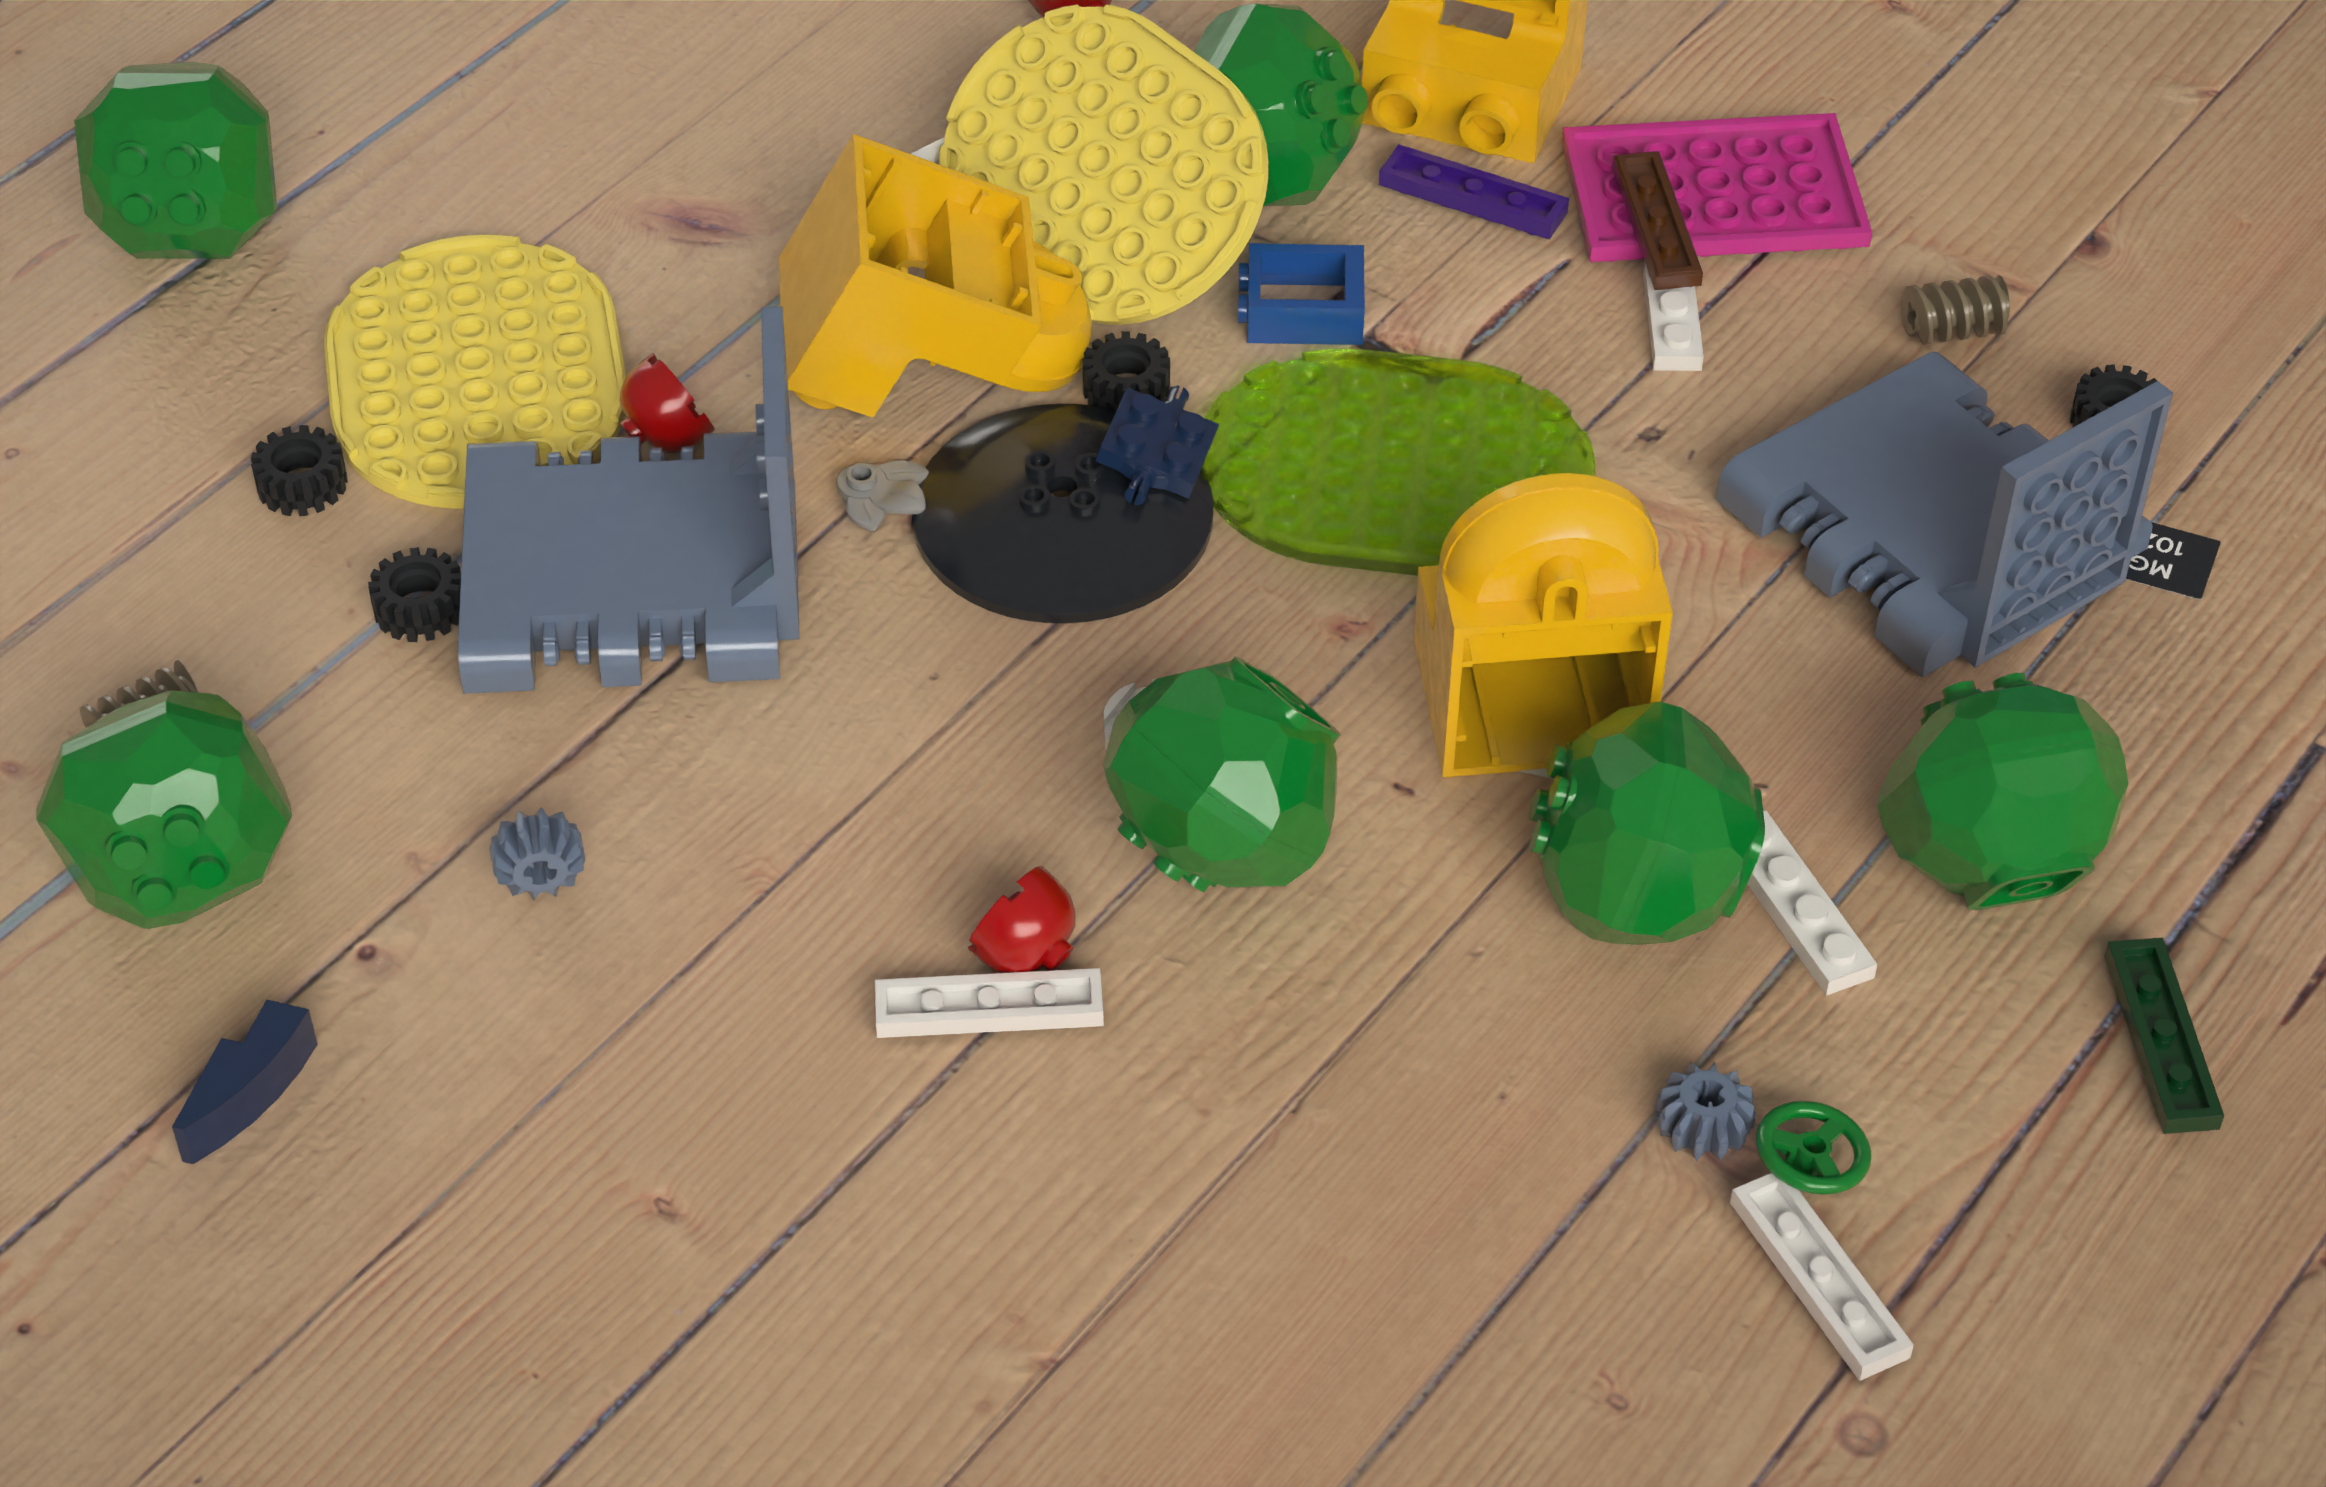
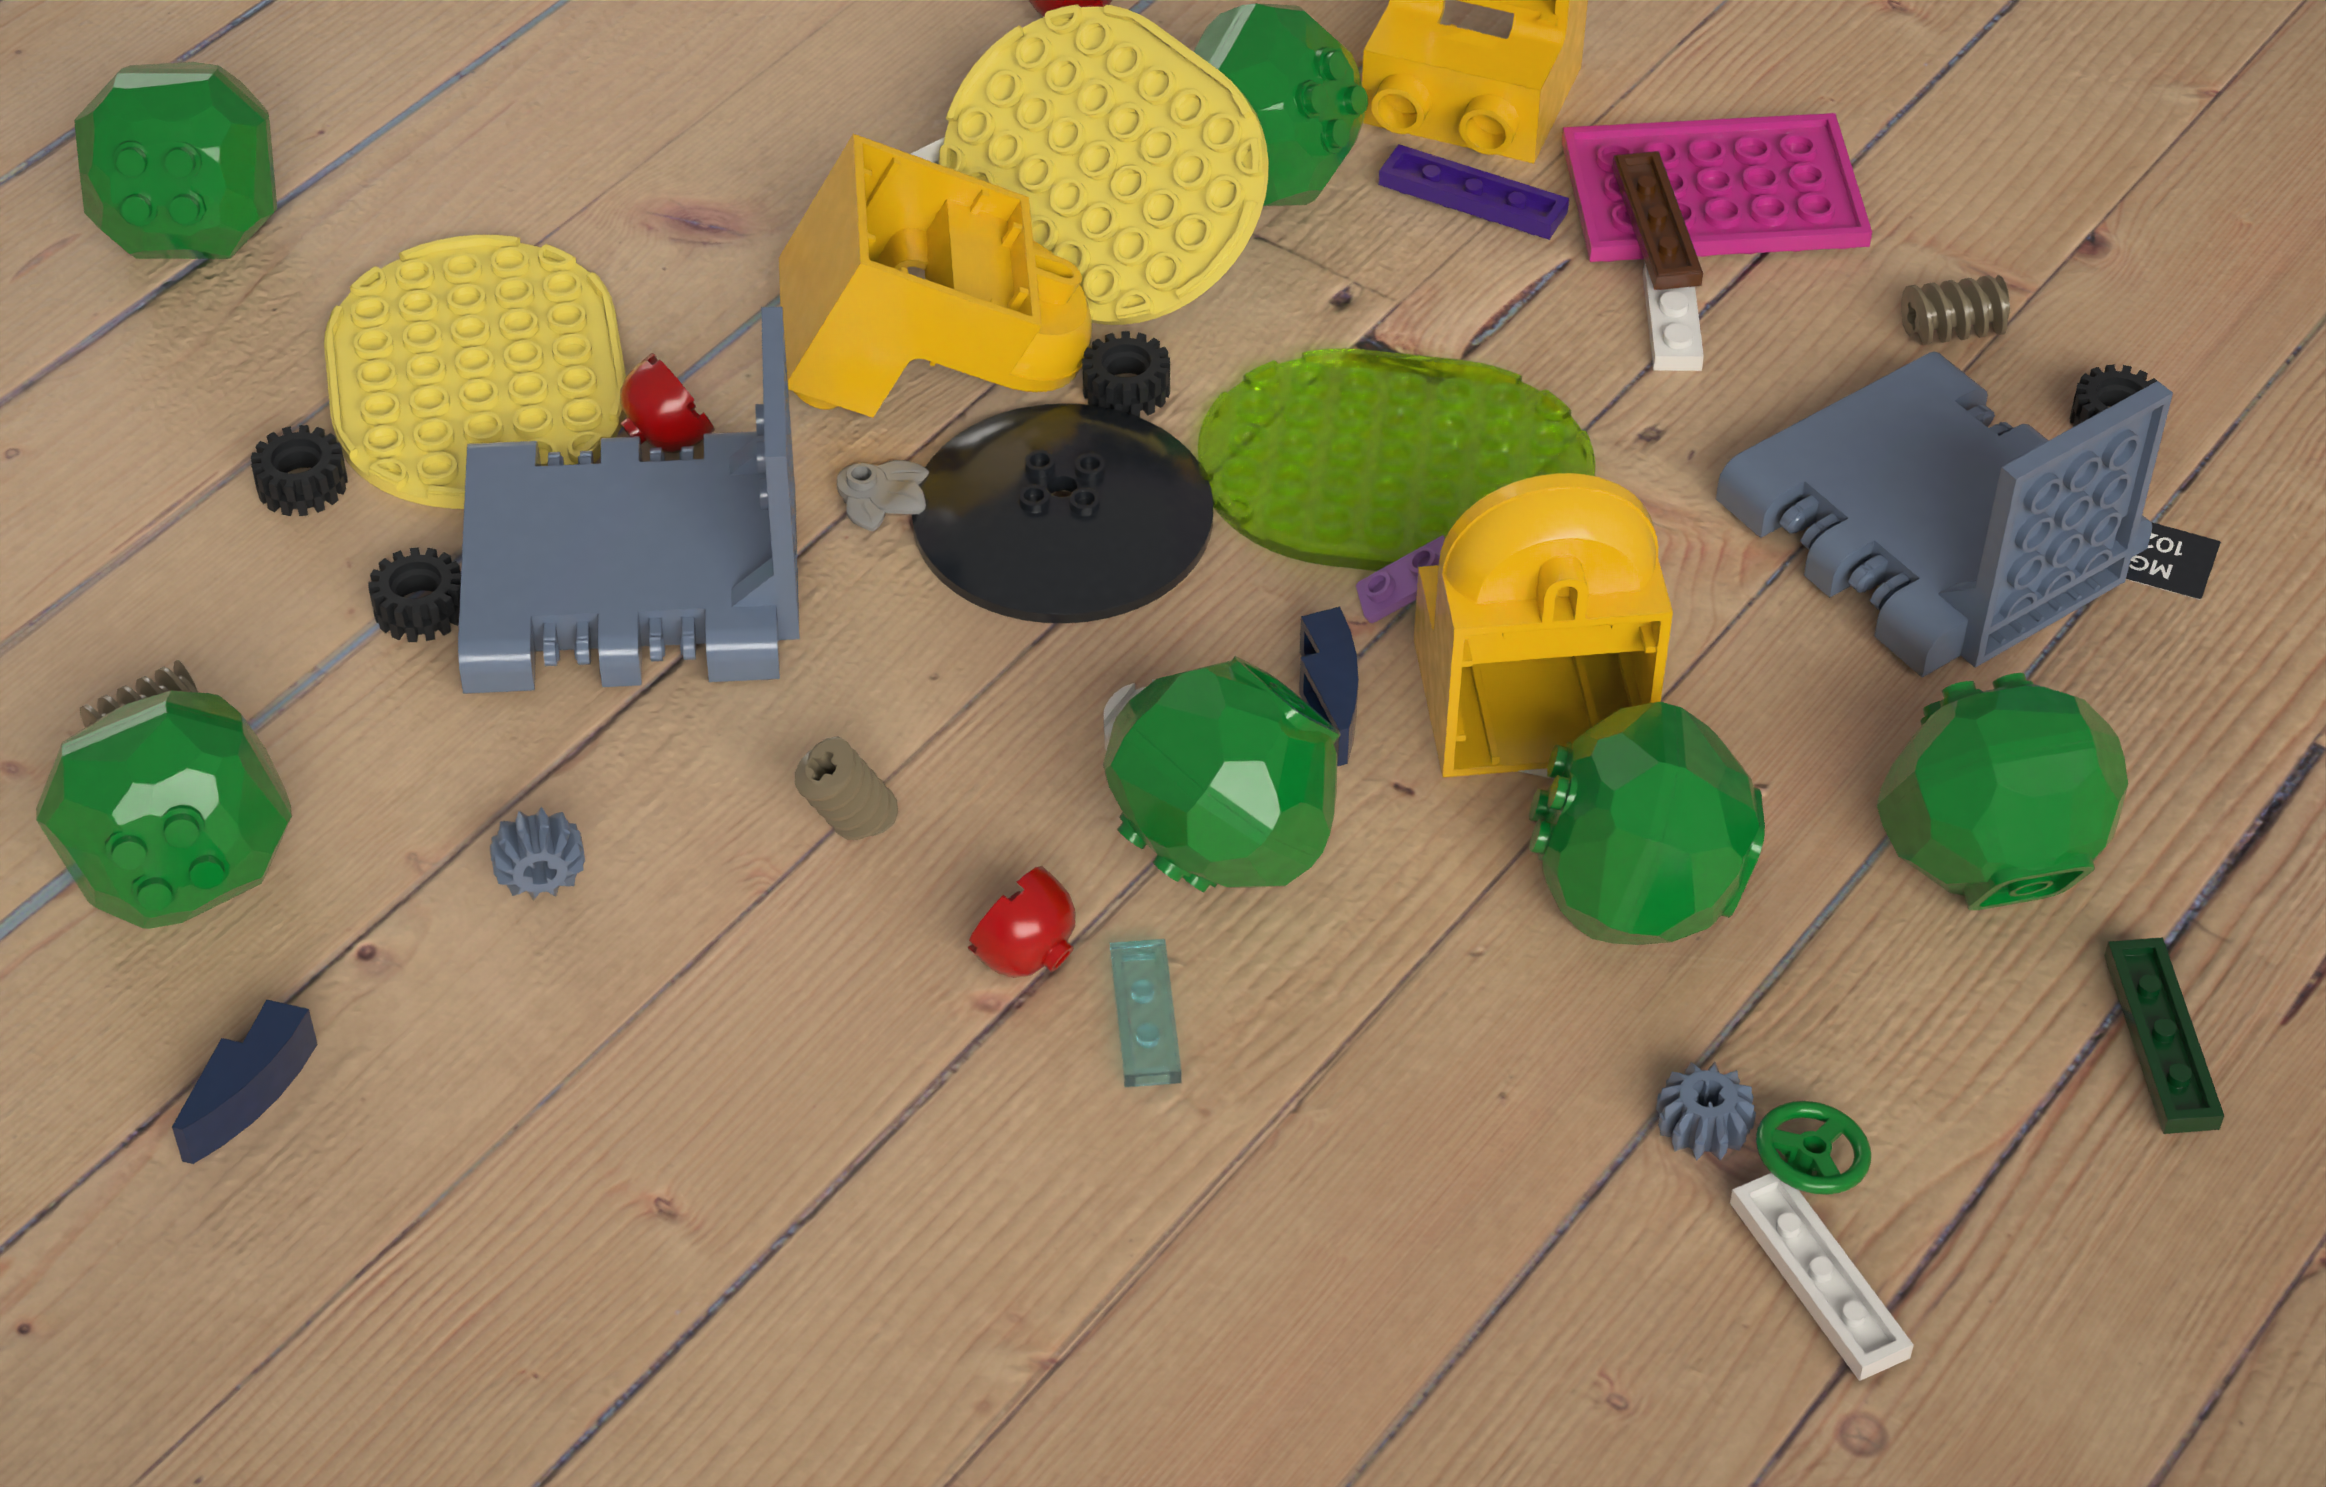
white plate [875,968,1104,1038] -> none
dark blue plate [1095,385,1219,505] -> none
blue window [1238,243,1365,345] -> none
white plate [1747,810,1877,996] -> none
none -> dark tan piece [795,736,898,840]
none -> clear light blue tile [1110,939,1182,1087]
none -> dark blue slope [1299,606,1359,766]
none -> medium lavender bracket [1356,535,1445,623]

